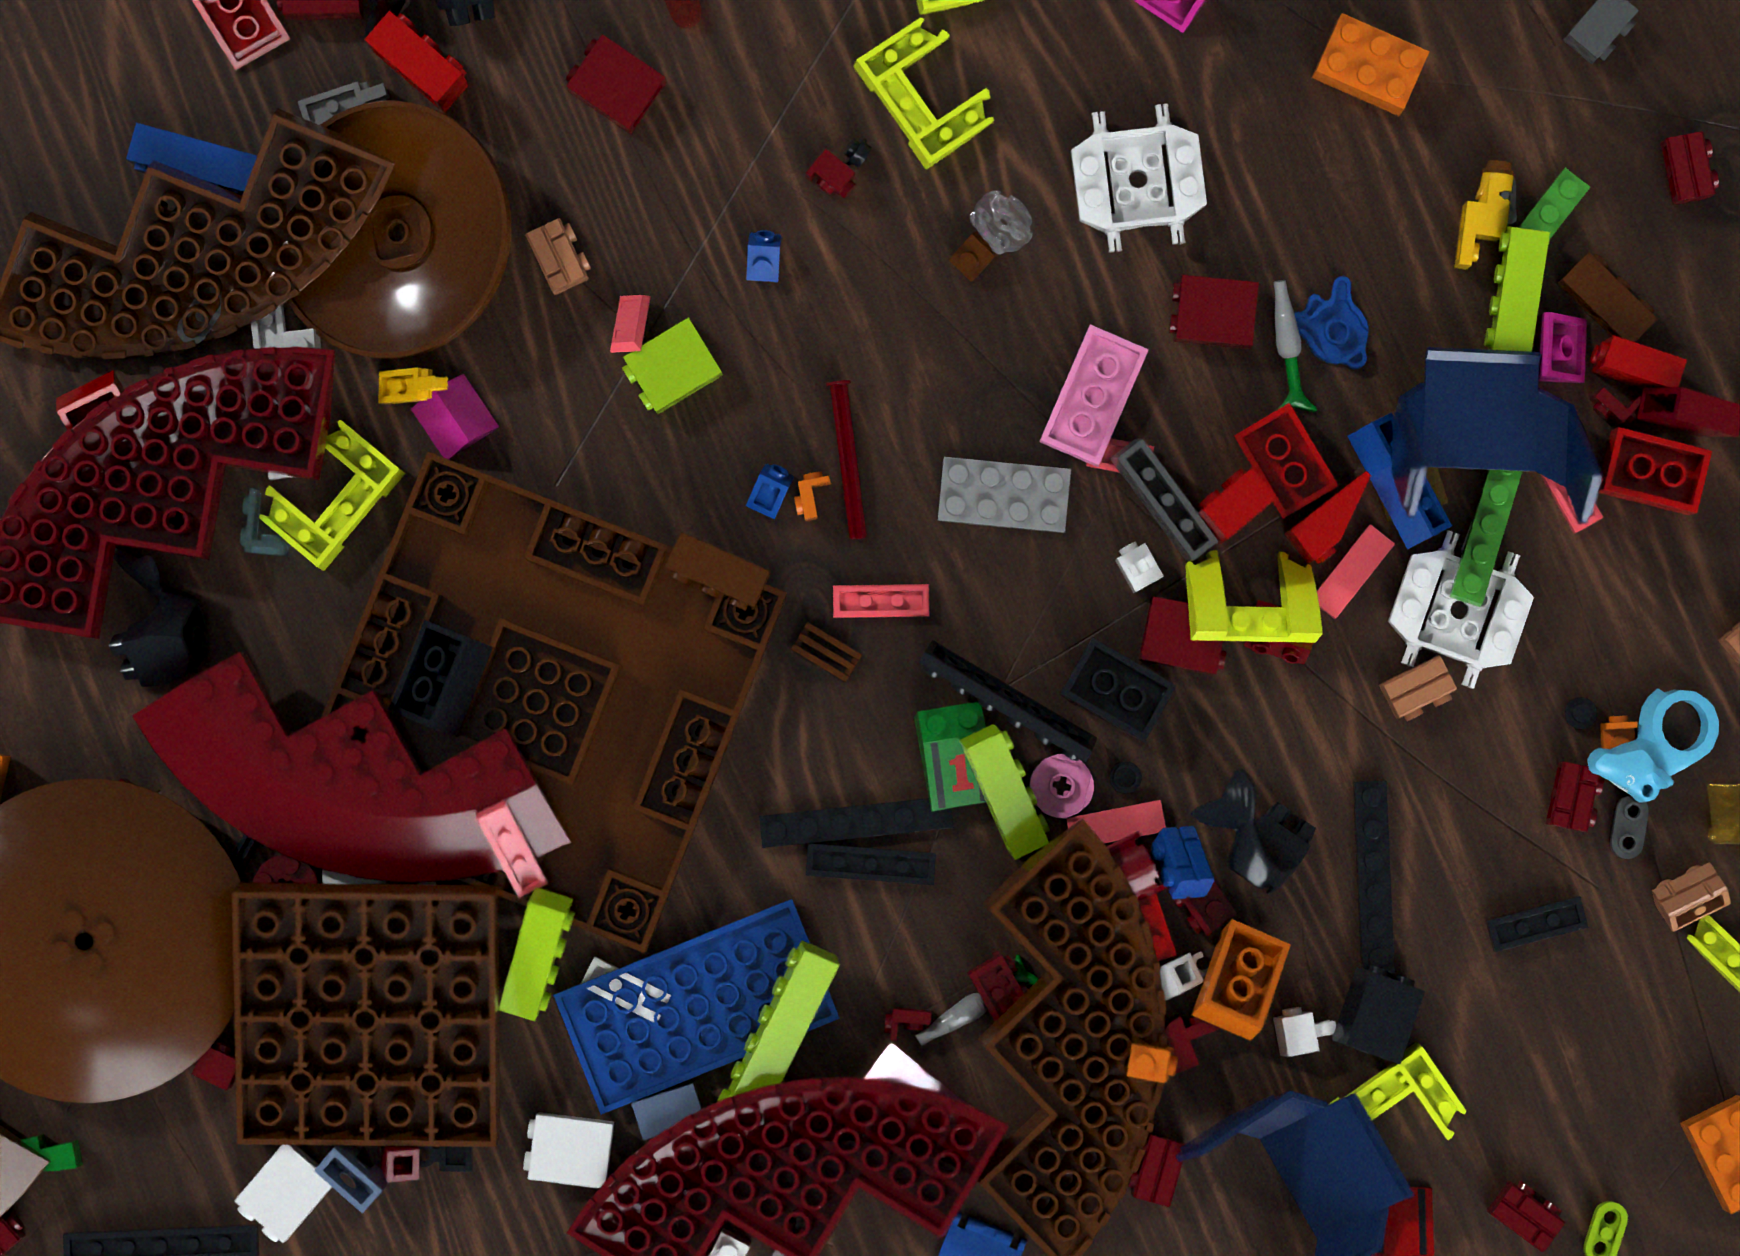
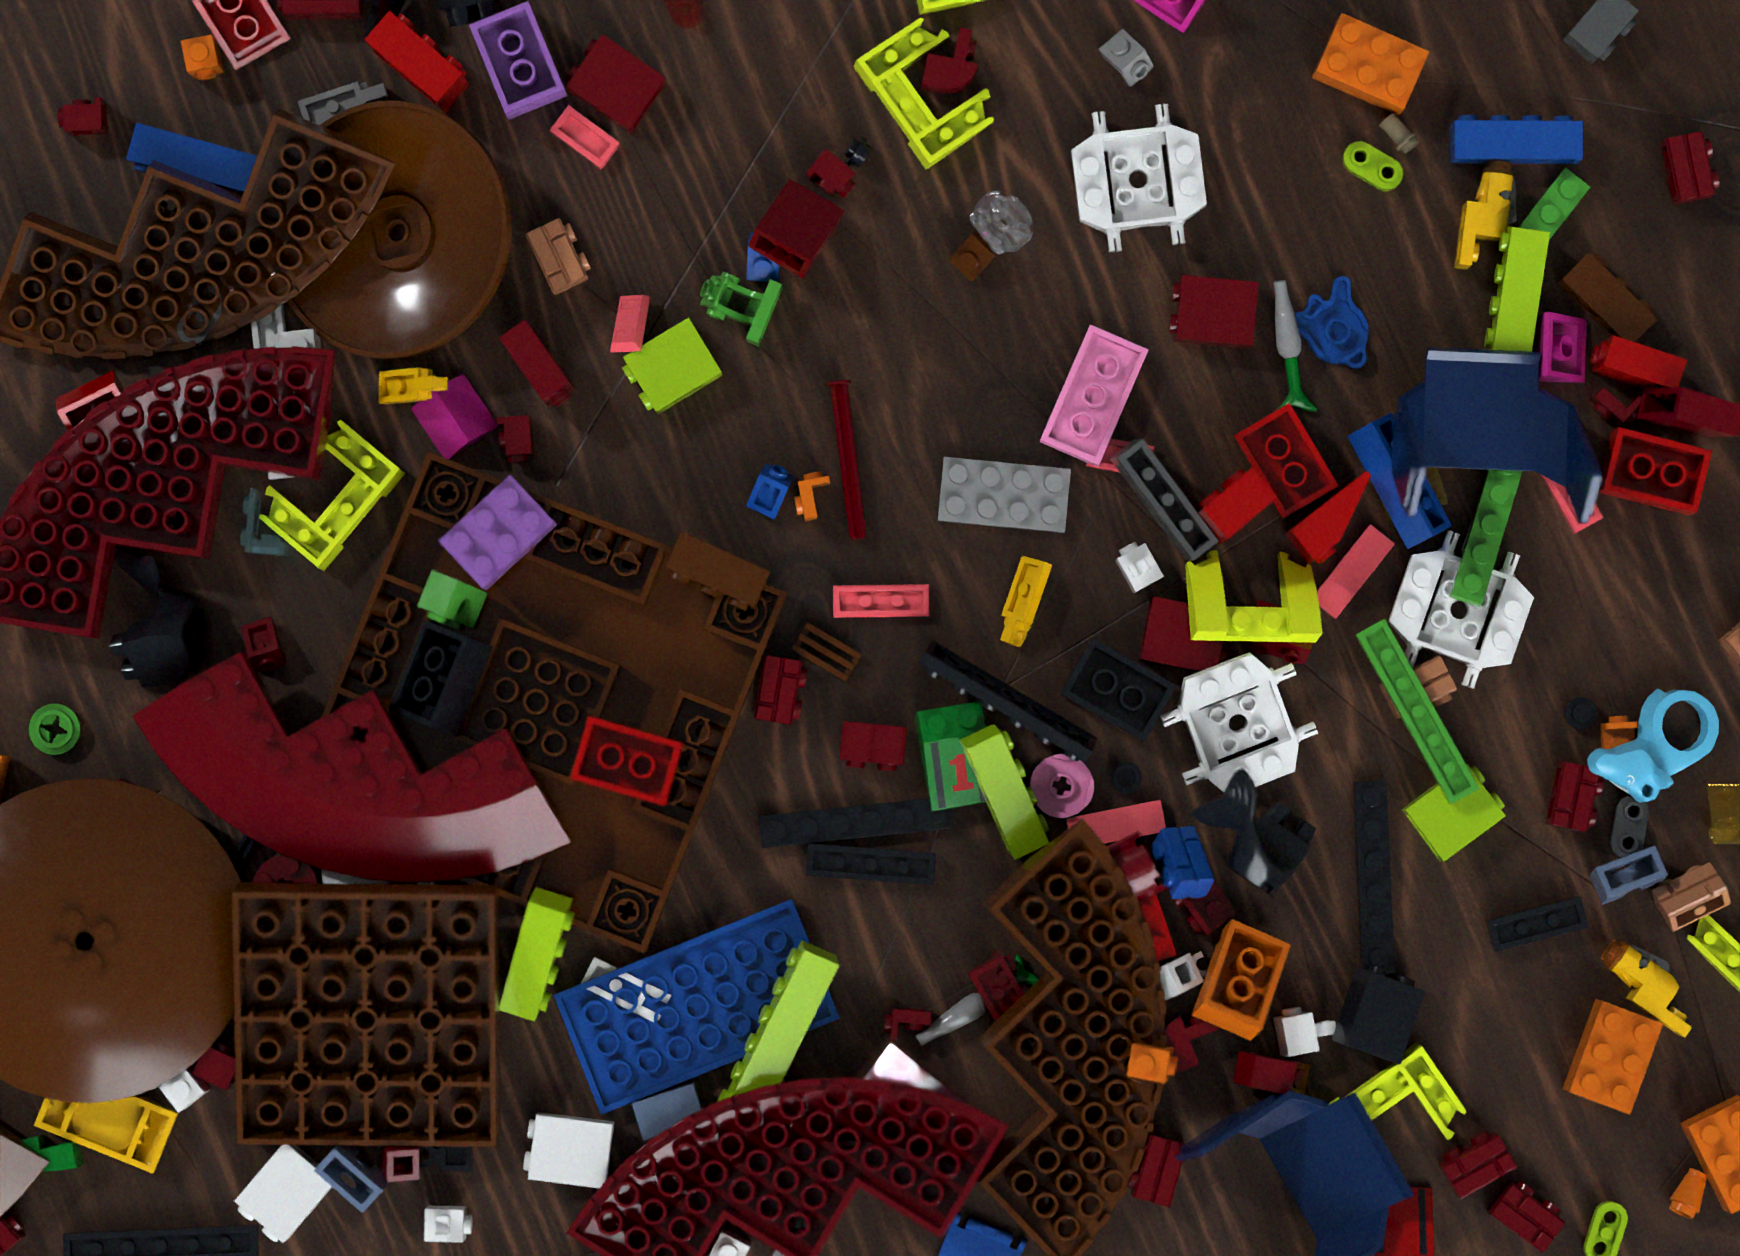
coral tile [476,800,548,898] -> none
none -> bright green gear [29,704,81,755]
none -> yellow slope [34,1095,178,1174]
none -> dark red brick [58,97,108,136]
none -> white brick [159,1065,210,1113]
none -> orange brick [181,34,224,80]
none -> dark red bracket [241,617,287,672]
none -> bright green brick [417,570,488,630]
none -> white brick [424,1205,472,1242]
none -> medium lavender brick [439,475,557,590]
none -> medium lavender brick [469,1,567,120]
none -> dark red brick [497,415,534,463]
none -> dark red brick [499,320,574,407]
none -> coral tile [550,105,620,170]
none -> red brick [570,716,684,806]
none -> bright green tile [700,272,783,347]
none -> dark red brick [748,178,845,278]
none -> dark red brick [754,655,808,725]
none -> dark red brick [839,721,908,771]
none -> dark red brick [921,27,978,94]
none -> yellow hinge [1000,556,1052,648]
none -> light grey bracket [1098,29,1153,86]
none -> white piece [1160,652,1318,792]
none -> dark red brick [1233,1051,1311,1095]
none -> lime plate [1342,141,1403,191]
none -> bright green plate [1355,619,1479,804]
none -> dark tan pin [1379,112,1419,154]
none -> lime brick [1401,764,1506,862]
none -> dark red brick [1438,1130,1517,1199]
none -> blue brick [1450,115,1583,164]
none -> orange brick [1562,999,1663,1115]
none -> sand blue brick [1590,846,1668,905]
none -> yellow plate [1601,939,1692,1038]
none -> orange cone [1669,1168,1708,1219]

